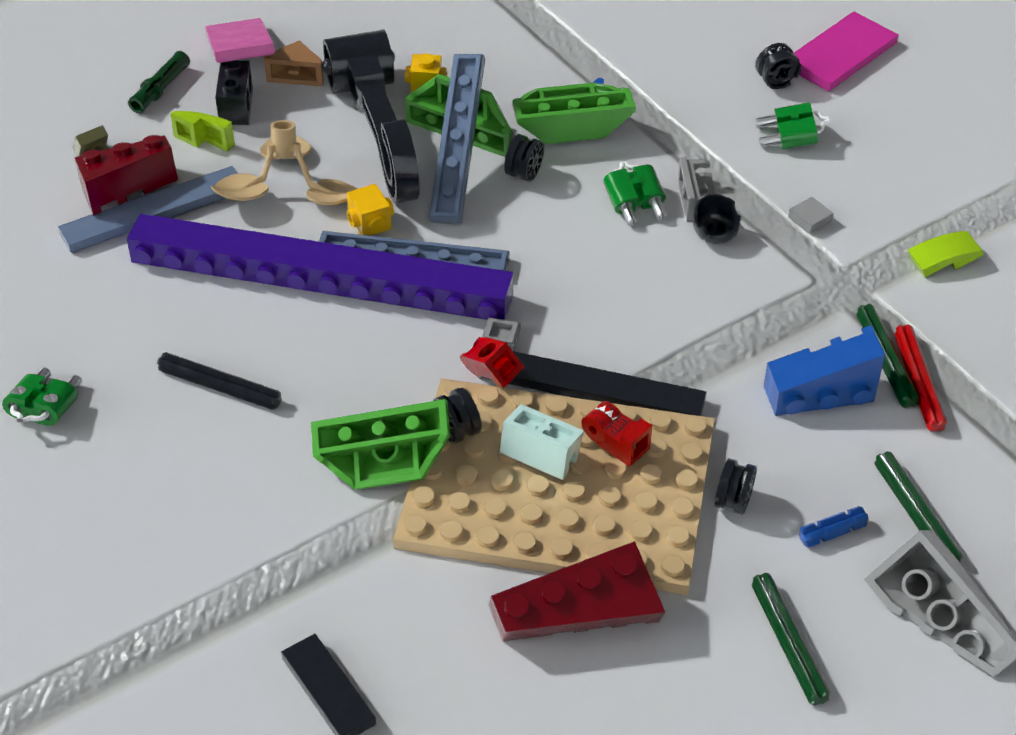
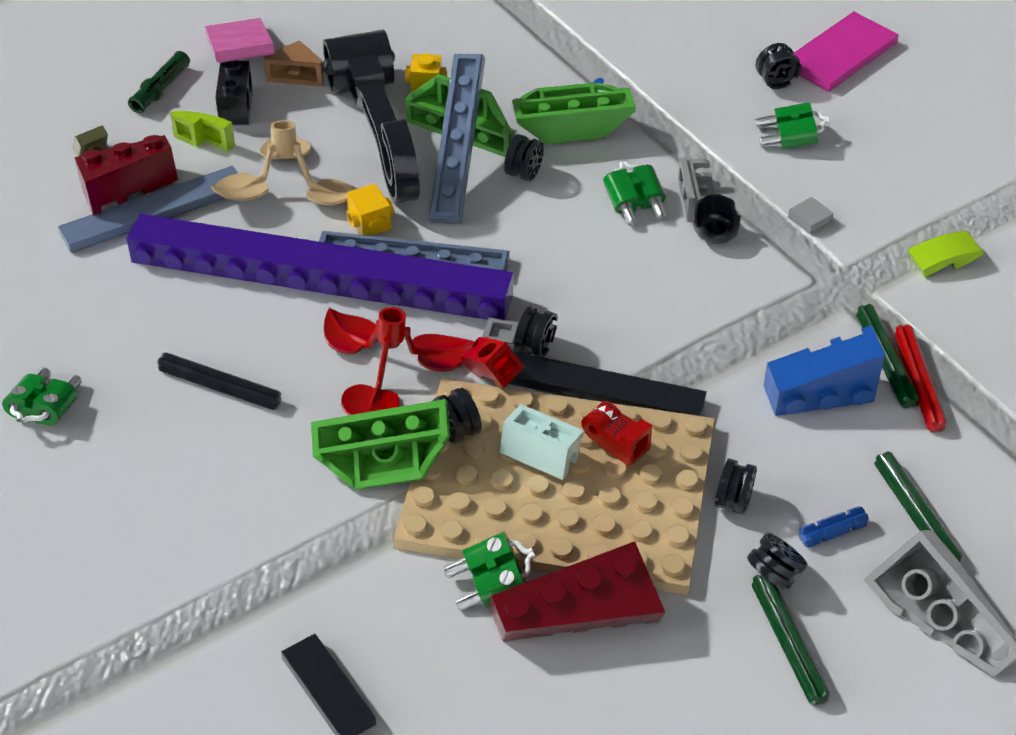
none -> red plant [323,307,474,415]
none -> green piece [443,531,535,611]
none -> black wheel [515,305,558,357]
none -> black wheel [747,532,808,590]

